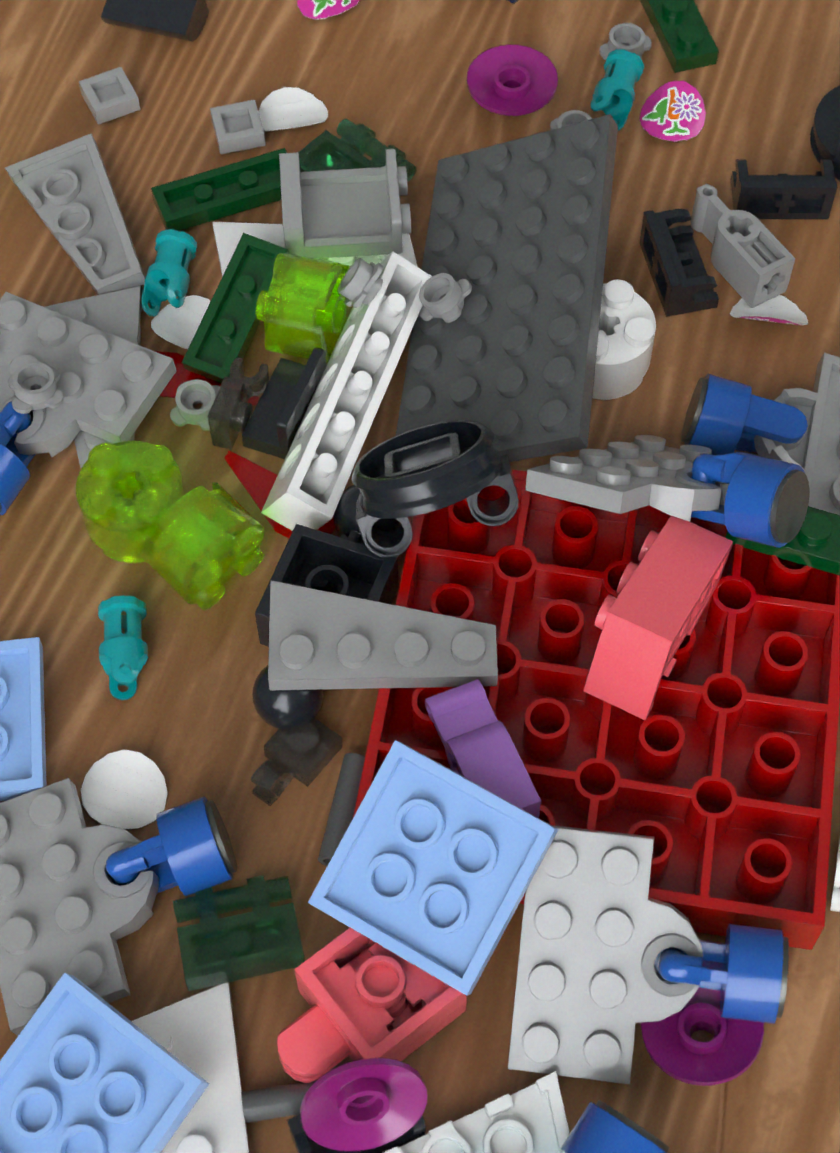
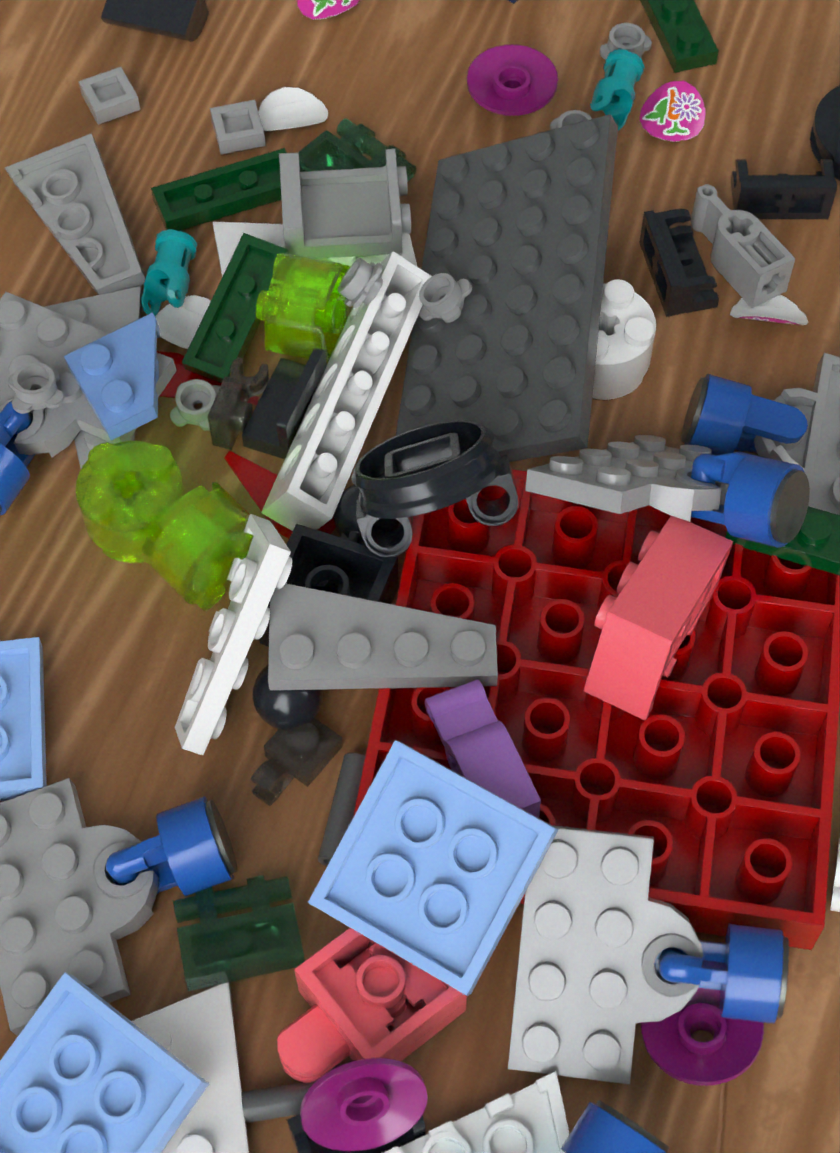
white sticker [81,750,168,829] -> none
teal piece [98,595,148,700] -> none
none -> medium blue wing [64,312,160,441]
none -> white wing [175,514,292,755]

